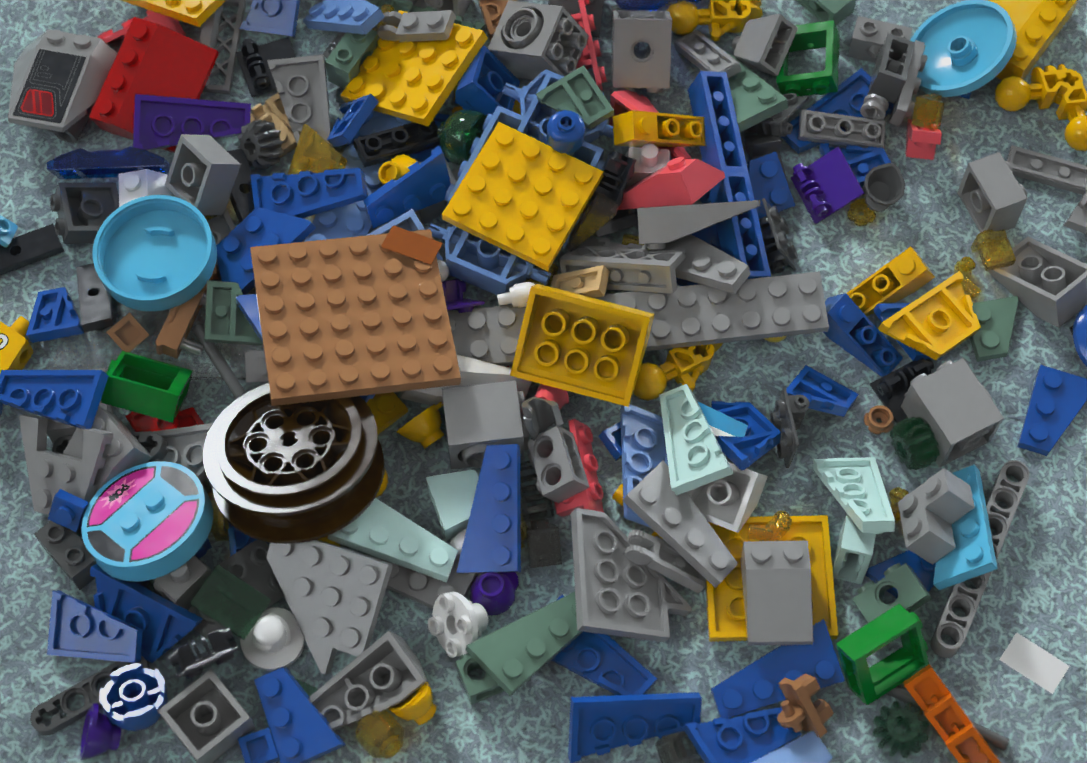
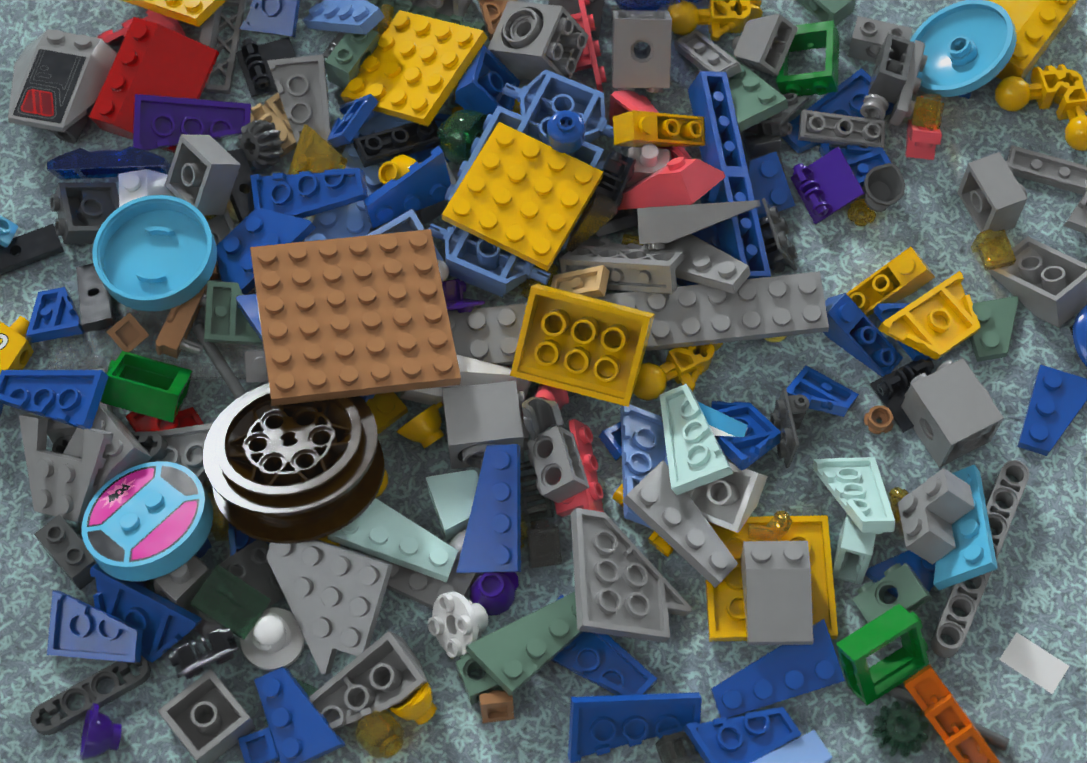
blue plate [48,489,89,532] -> none
blue cylinder [100,664,168,731] -> none
light grey hinge [377,10,456,42] -> none
dark orange sticker [381,226,442,265] -> none
white cylinder [497,282,536,308] -> none
sand green wing [536,65,615,129] -> none
light grey hinge [625,529,706,594] -> none
medium nougat hips [777,674,834,738] -> none
clear green gear [890,417,939,470] -> none
clear yellow arm [954,257,982,300] -> none
none -> medium nougat plate [479,690,514,723]

